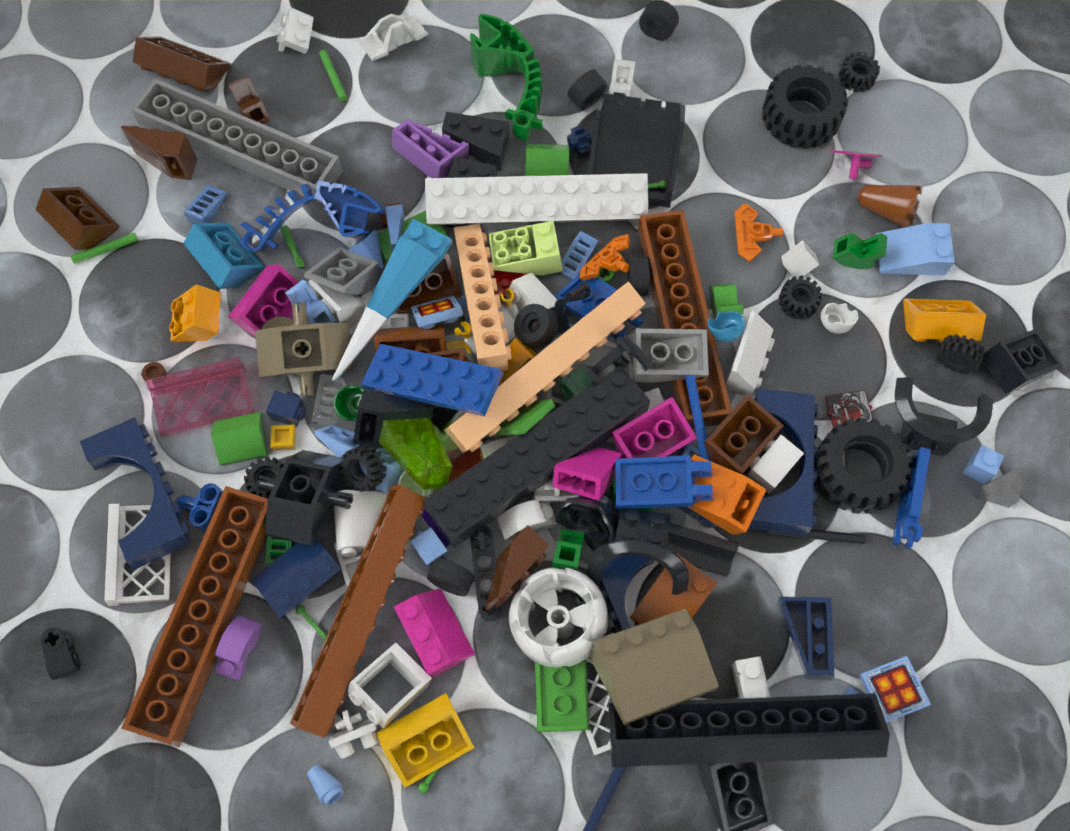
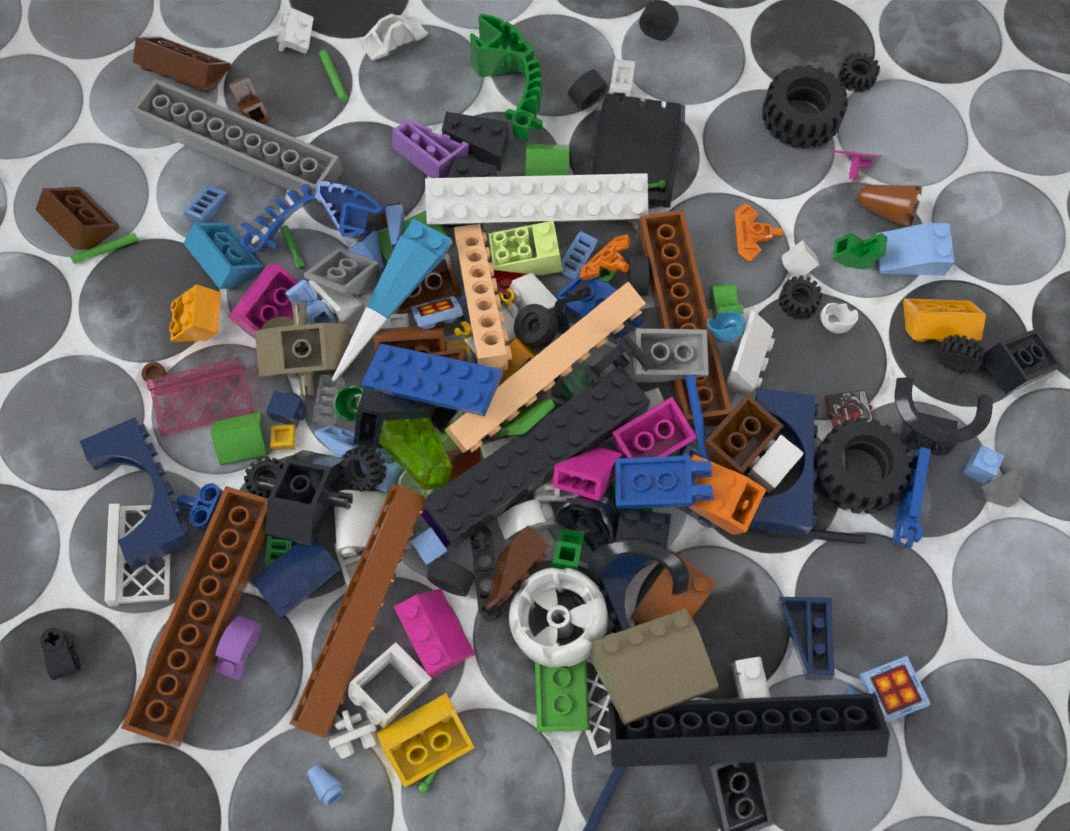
reddish brown slope [121,125,198,180] -> none
bright green hinge [296,605,327,643] -> none
dark blue gear [567,126,592,154] -> none
black panel [667,523,739,577] -> none

